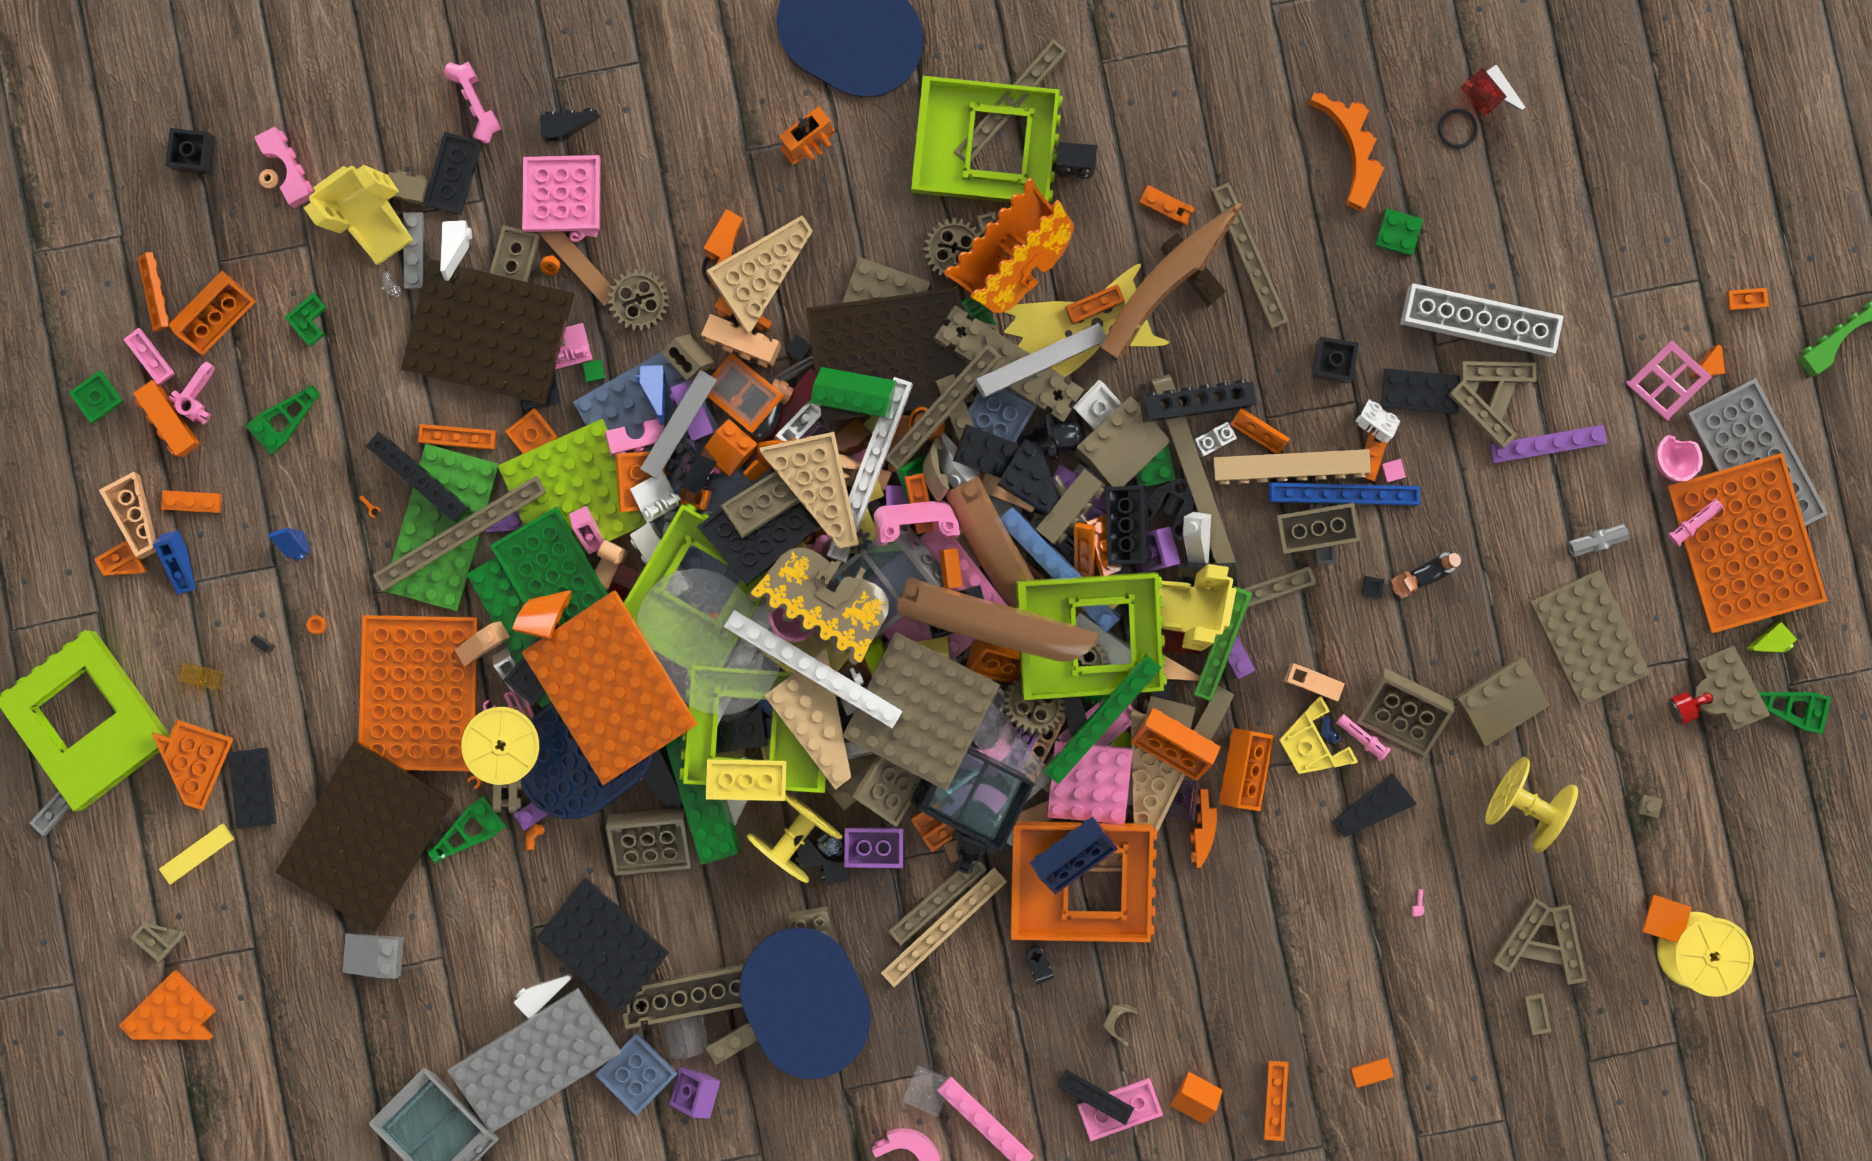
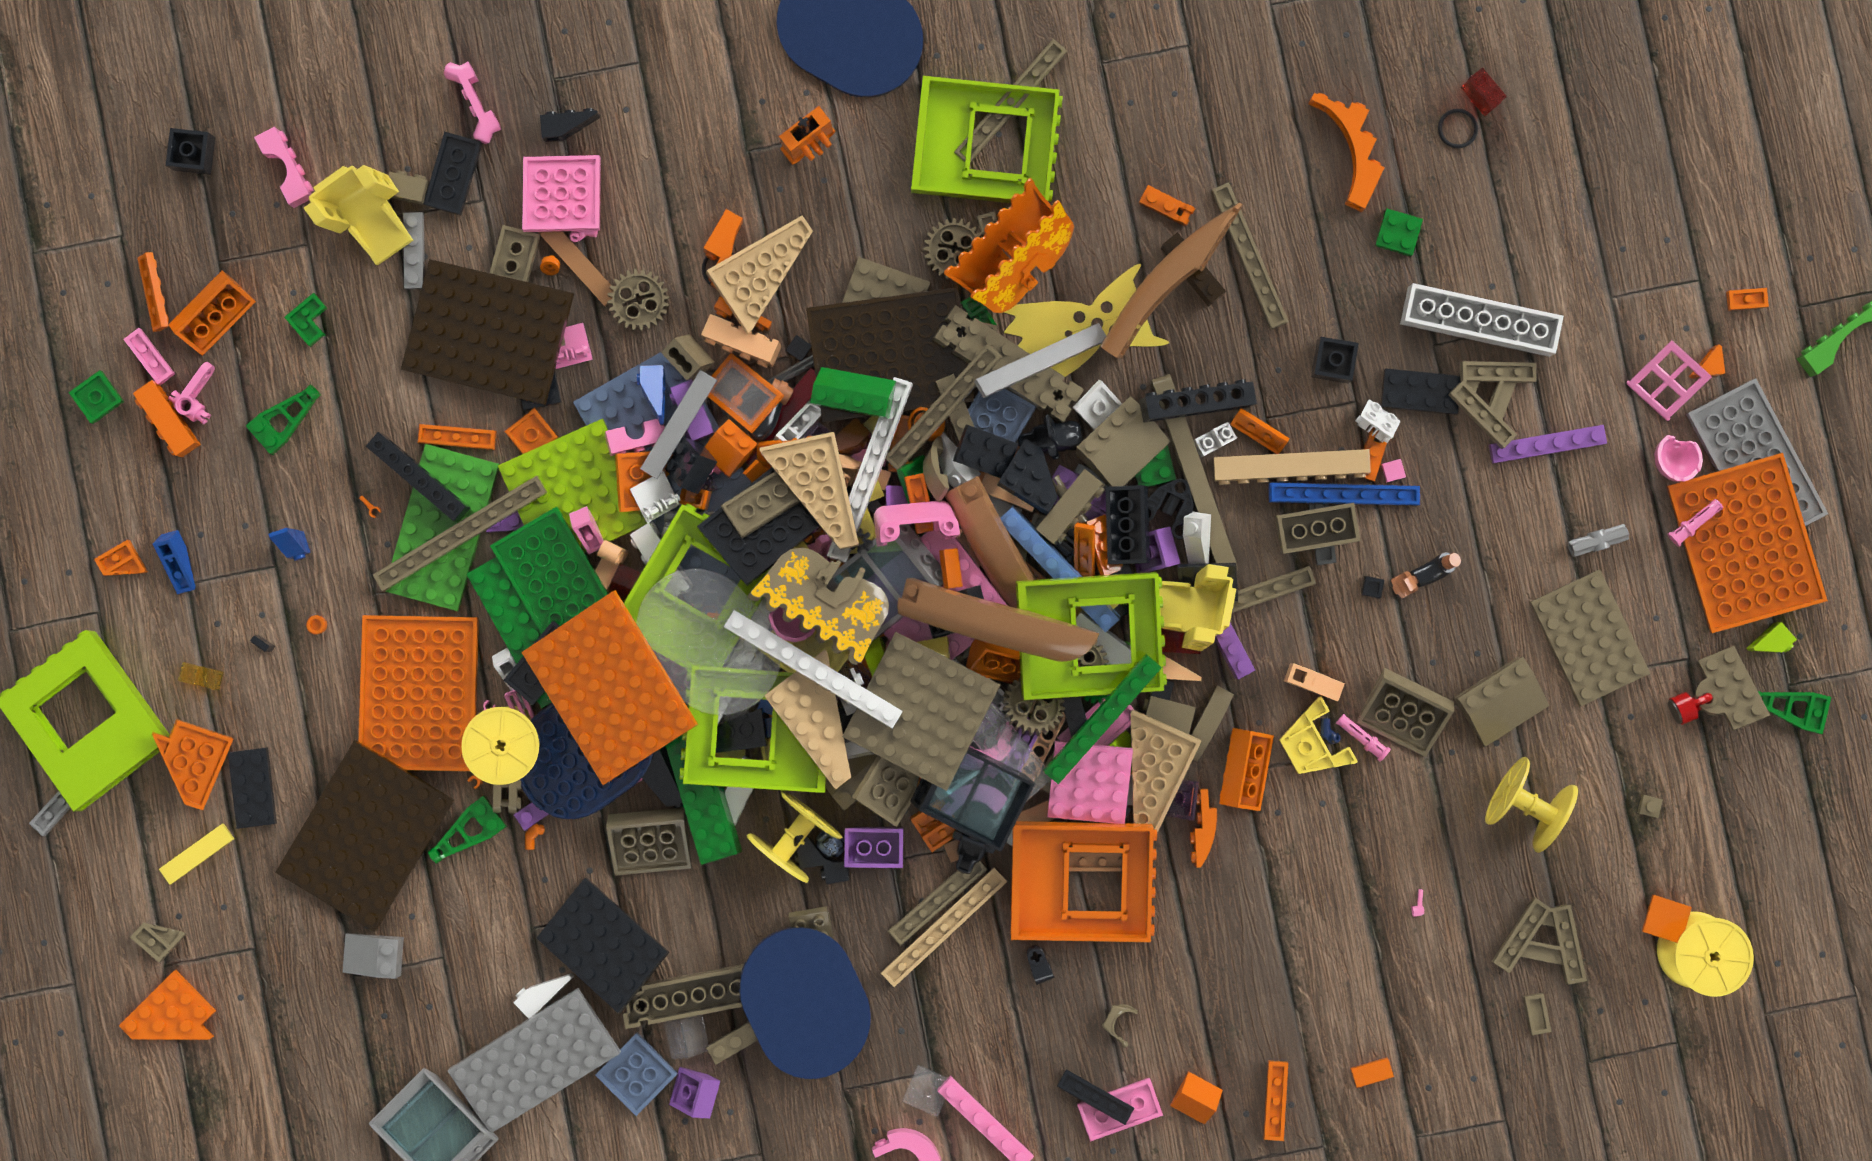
light nougat wedge [99,472,156,560] -> none
orange plate [161,490,222,513] -> none
light nougat plate [259,169,279,189] -> none
clear arm [382,271,401,297] -> none
white slope [440,221,472,281] -> none
light nougat slope [455,621,510,667] -> none
orange slope [512,591,572,640] -> none
green tile [583,359,606,383] -> none
light yellow plate [706,759,786,801] -> none
dark blue slope [1030,817,1118,895] -> none
black brick [1055,142,1097,179] -> none
orange tile [1065,284,1125,325] -> none
orange slope [1130,708,1220,781] -> none
bright green tile [1193,586,1253,702] -> none
black wing [1332,773,1417,837] -> none
white sticker [1479,65,1525,110] -> none

